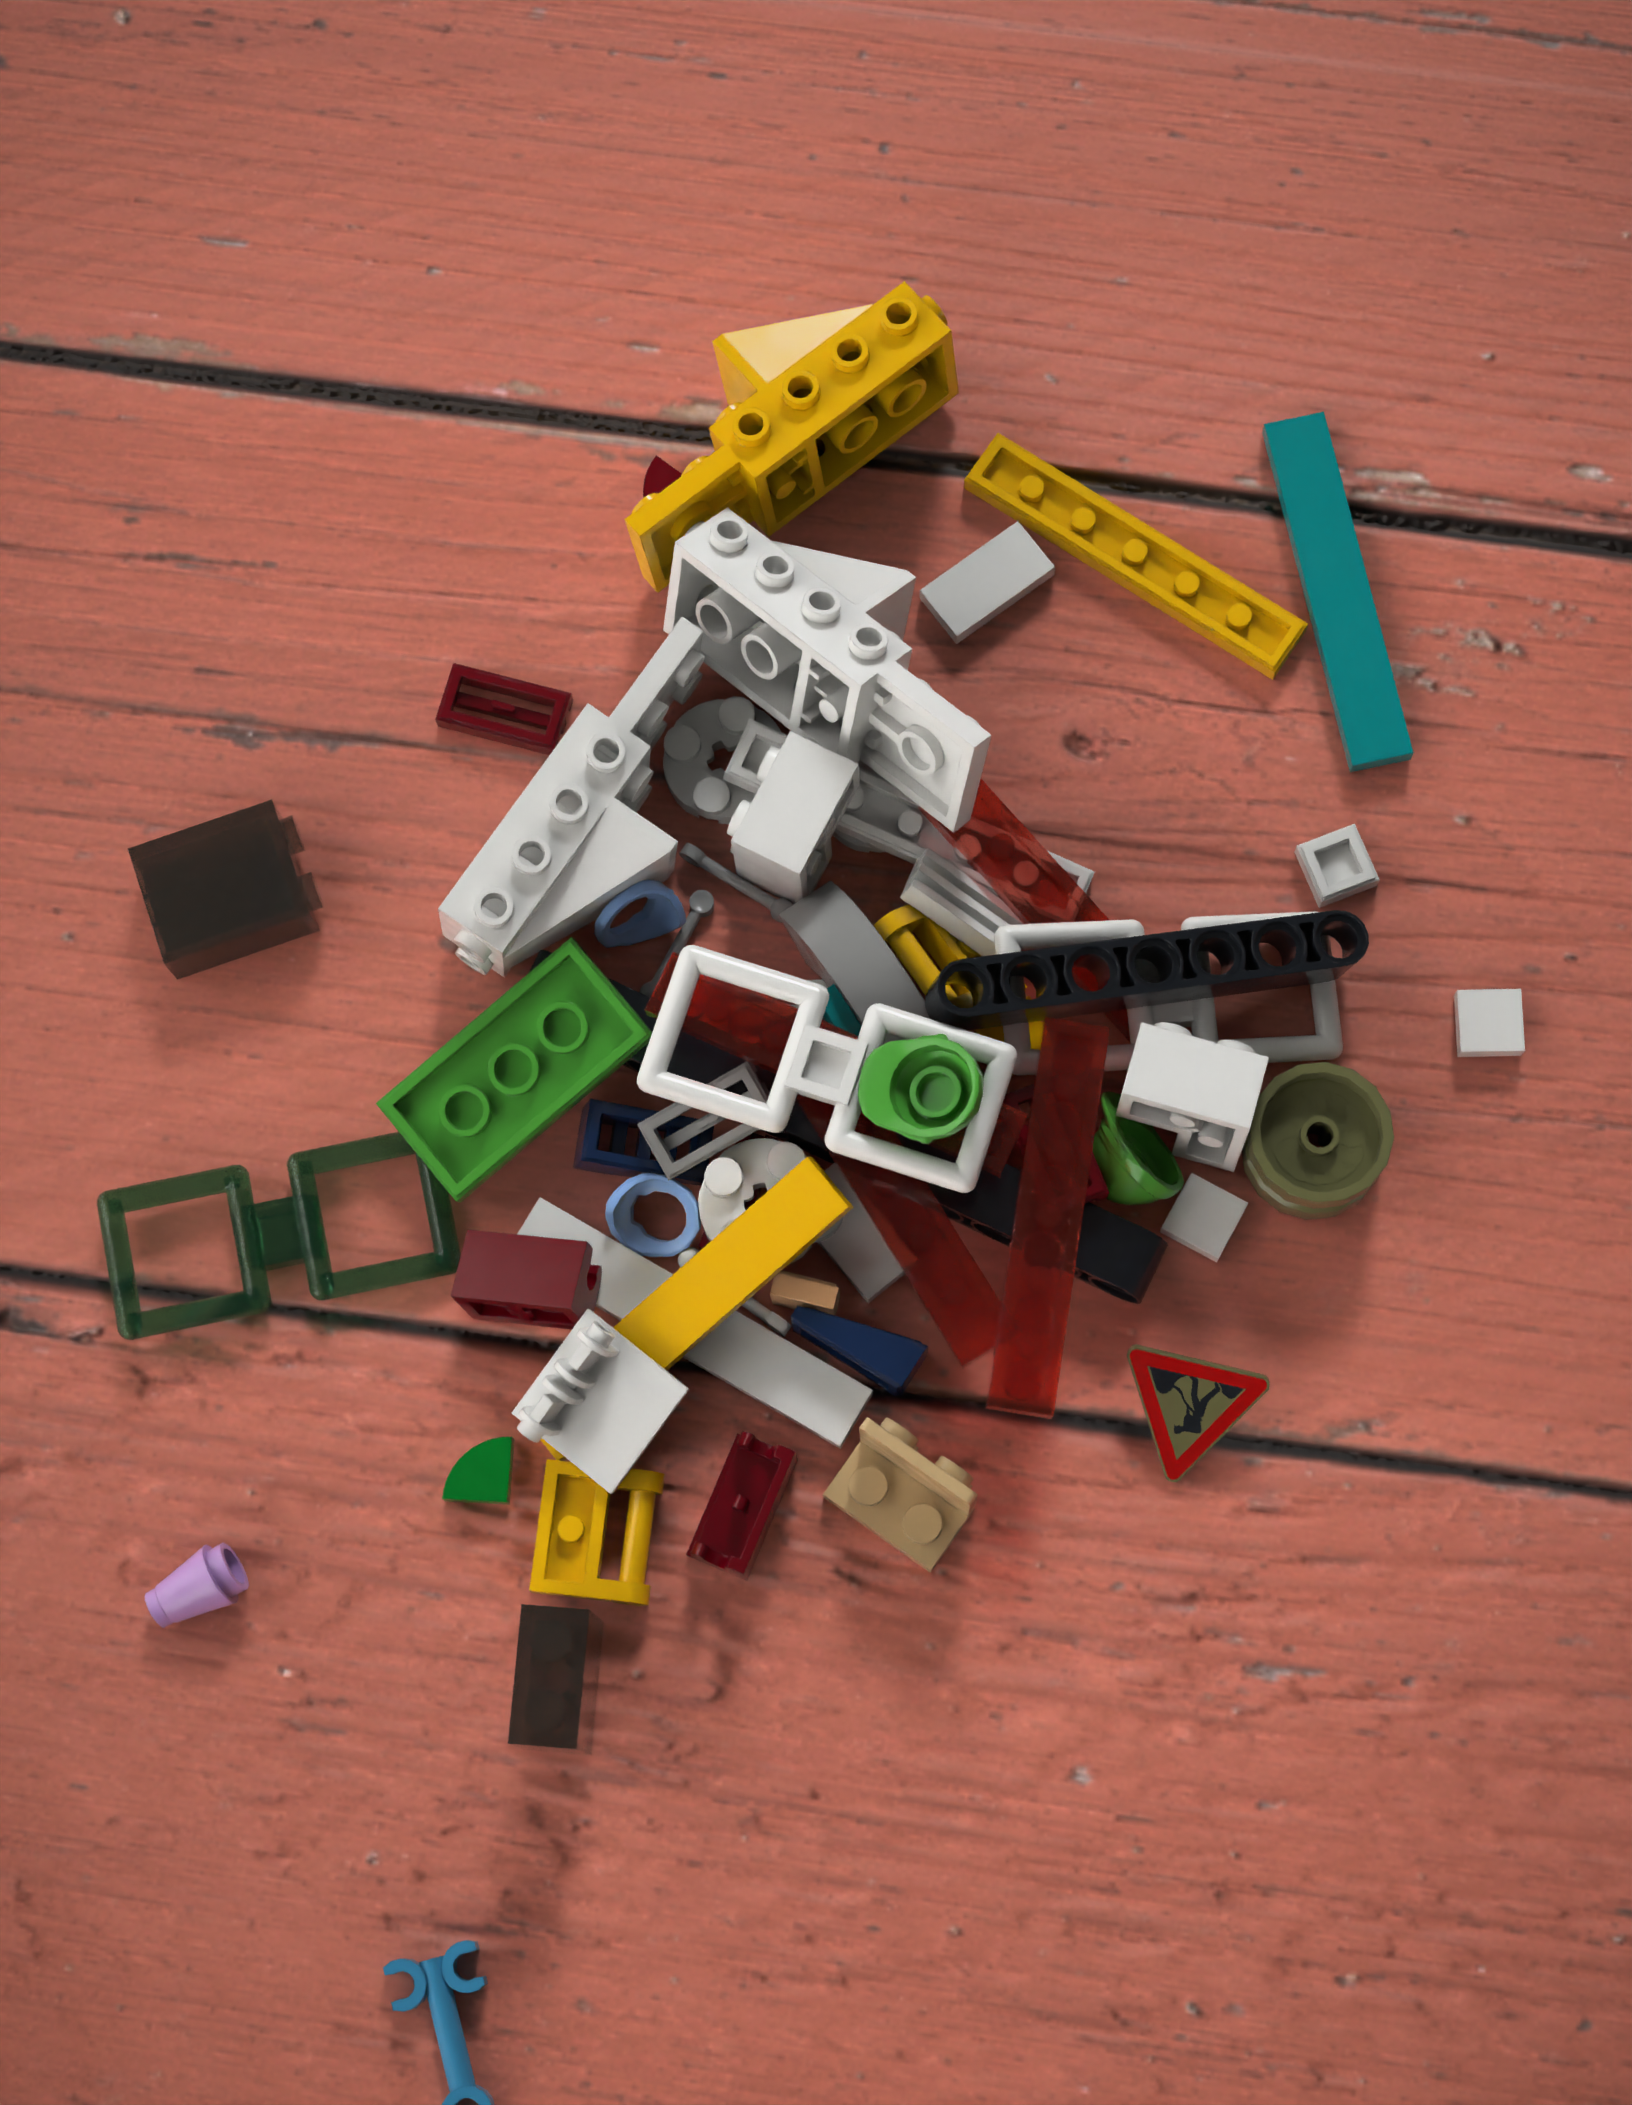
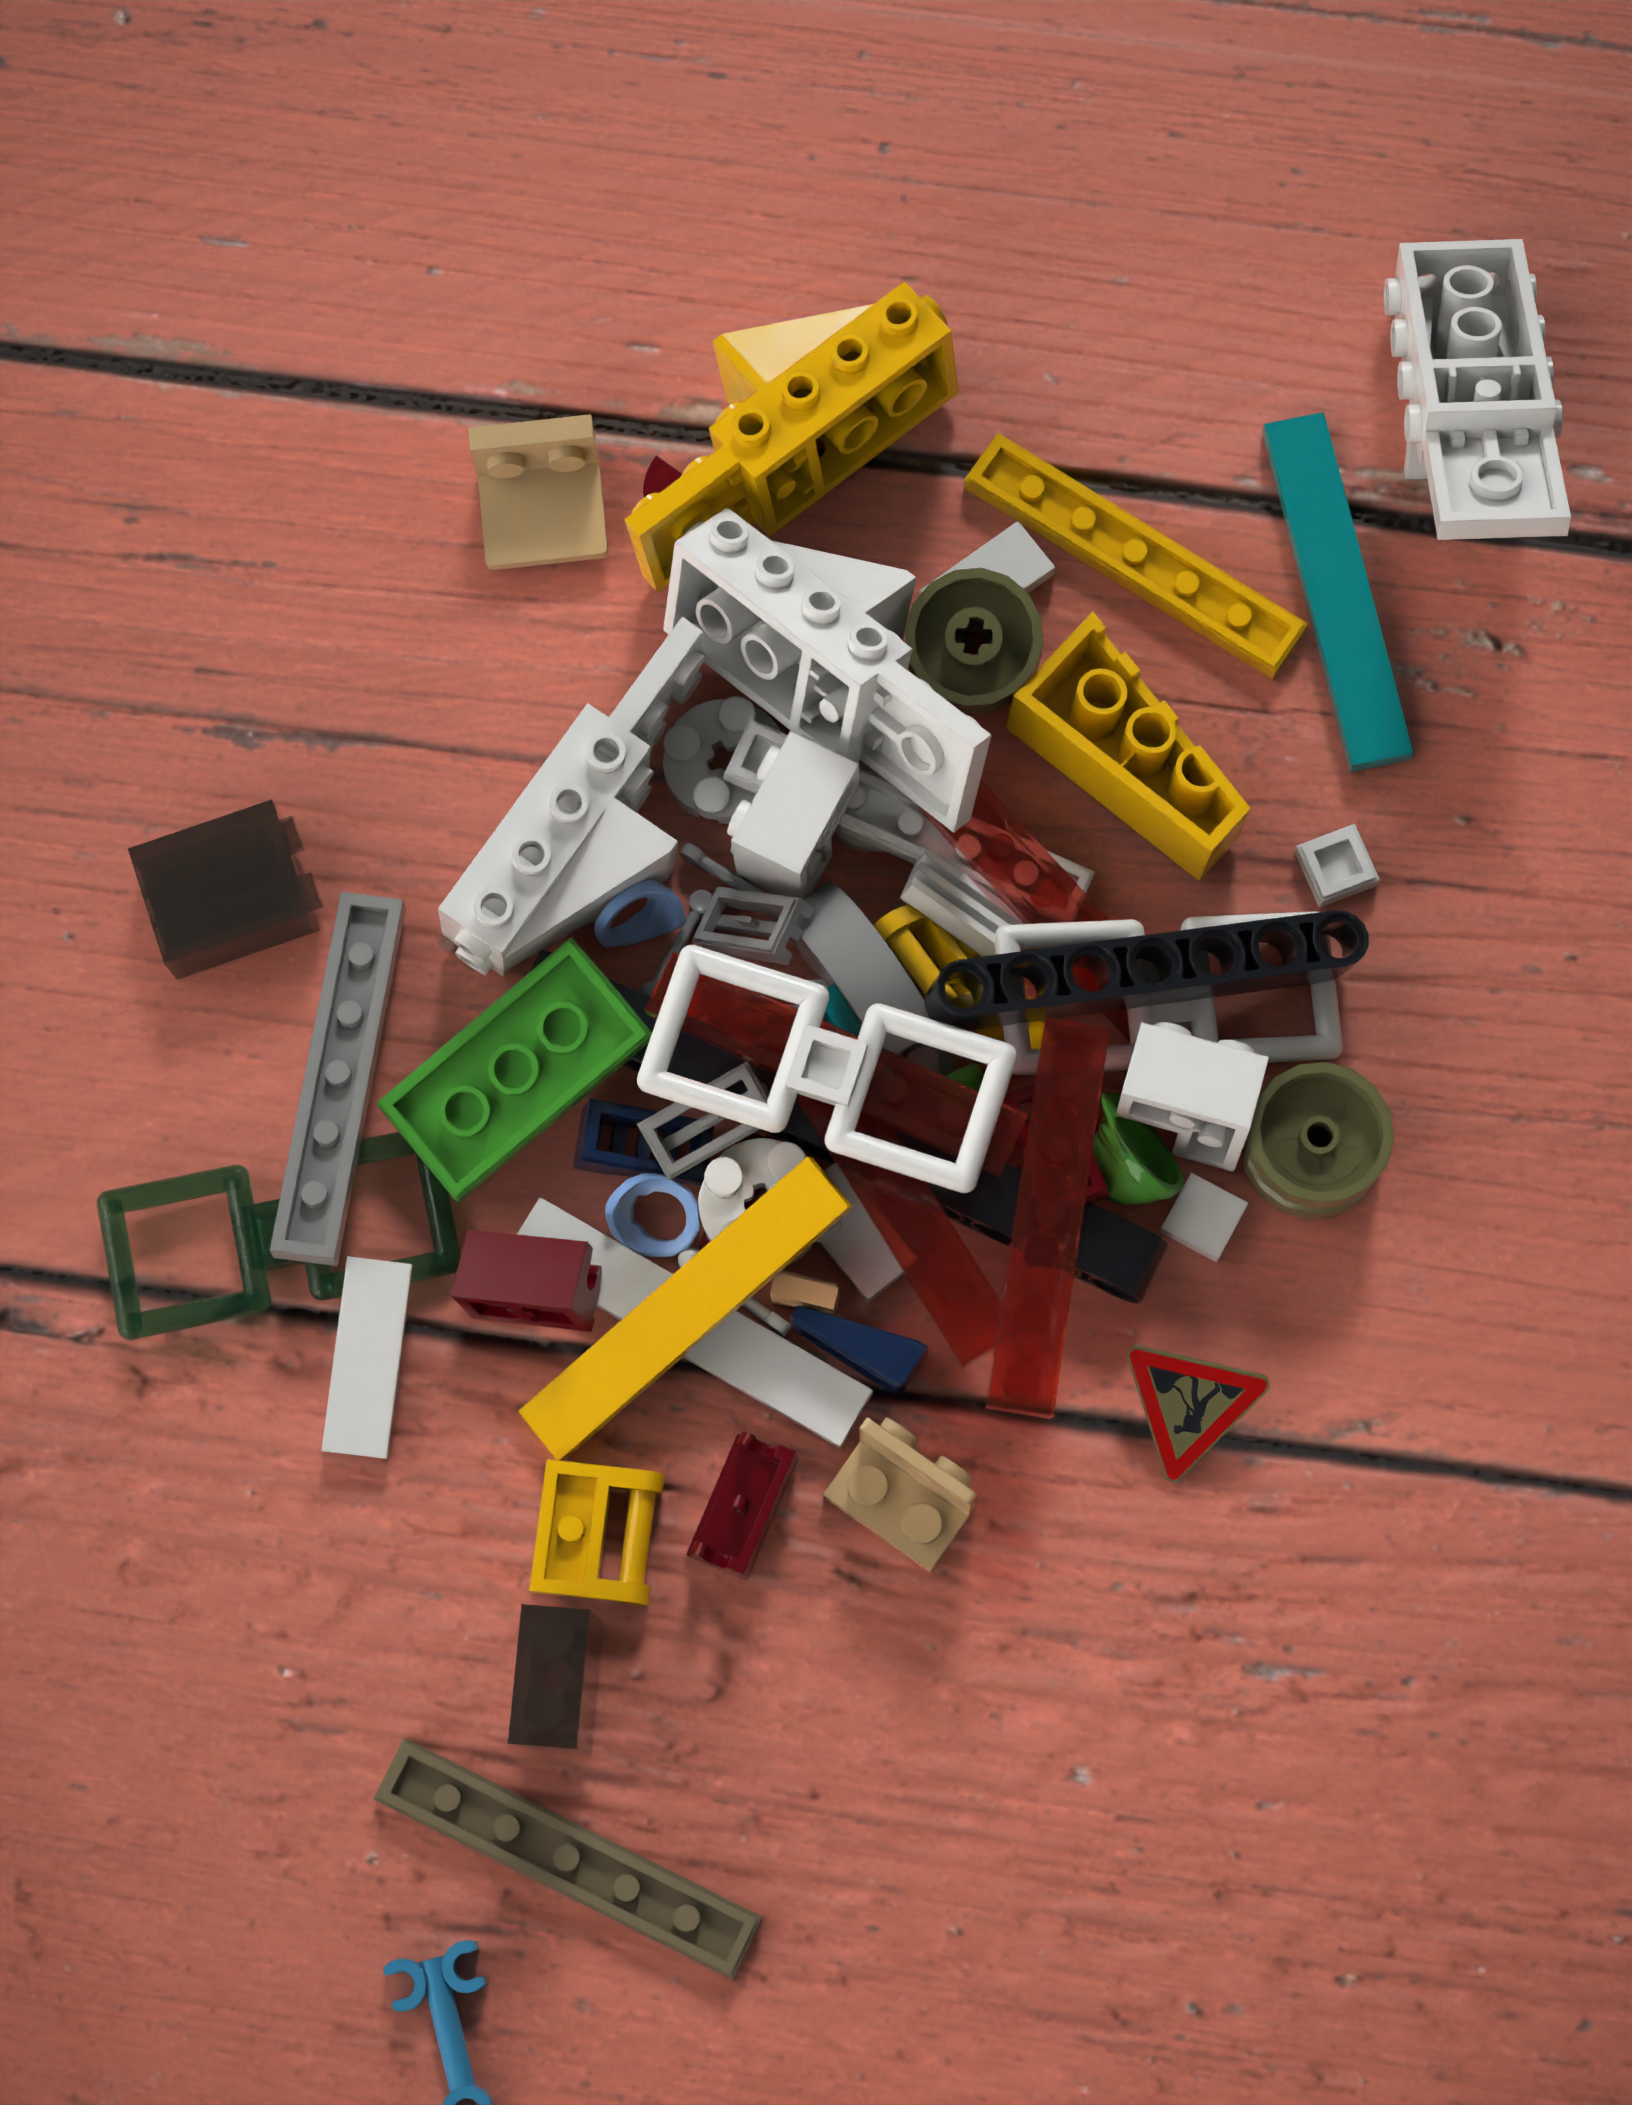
lavender cone [145,1543,249,1628] -> none
dark red tile [435,663,573,755] -> none
green tile [442,1437,514,1505] -> none
white hinge [512,1309,689,1494] -> none
bright green hat [858,1034,984,1144] -> none
white tile [1454,989,1525,1057] -> none
none -> light grey plate [270,892,406,1266]
none -> white tile [321,1256,414,1459]
none -> dark tan tile [373,1738,763,1980]
none -> tan bracket [468,414,608,570]
none -> light grey tile [692,886,814,965]
none -> olive wheel [905,568,1043,716]
none -> yellow wedge [1006,611,1251,881]
none -> white wedge [1384,239,1571,540]

